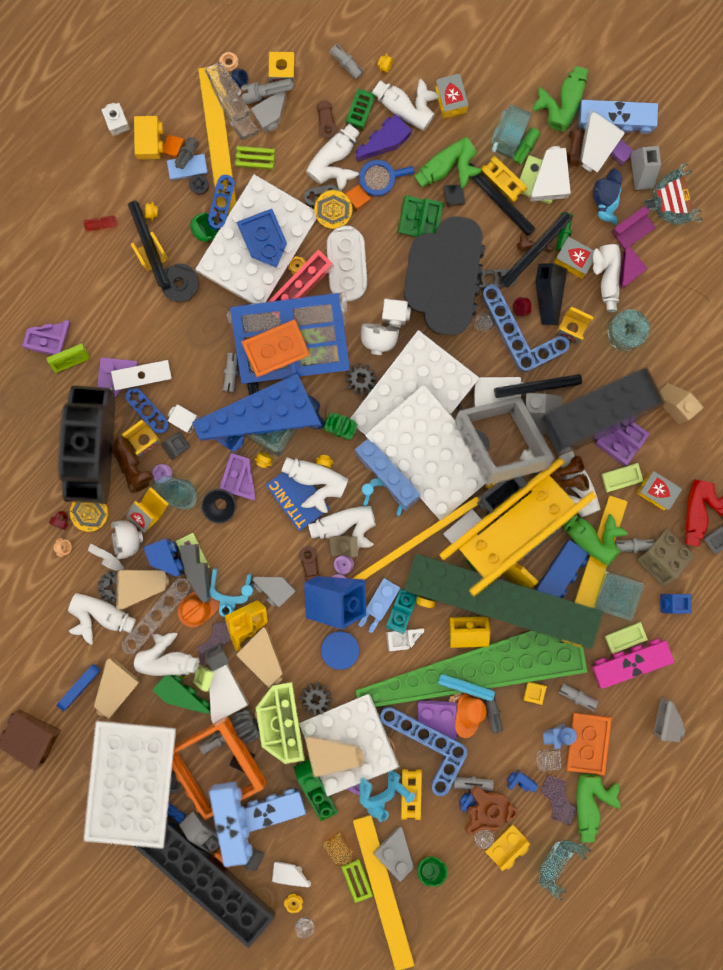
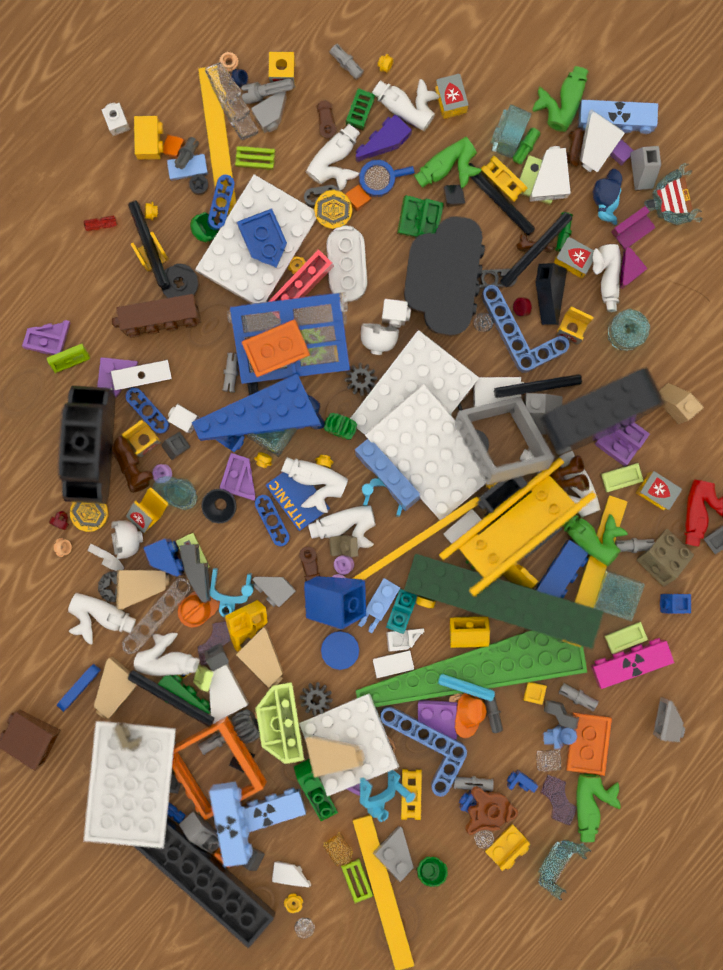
none -> reddish brown piece [112,294,201,338]
none -> dark tan bracket [113,722,143,751]
none -> black axle [127,670,215,727]
none -> blue beam [255,495,290,546]
none -> white tile [373,650,414,678]
none -> dark grey piece [544,700,579,729]

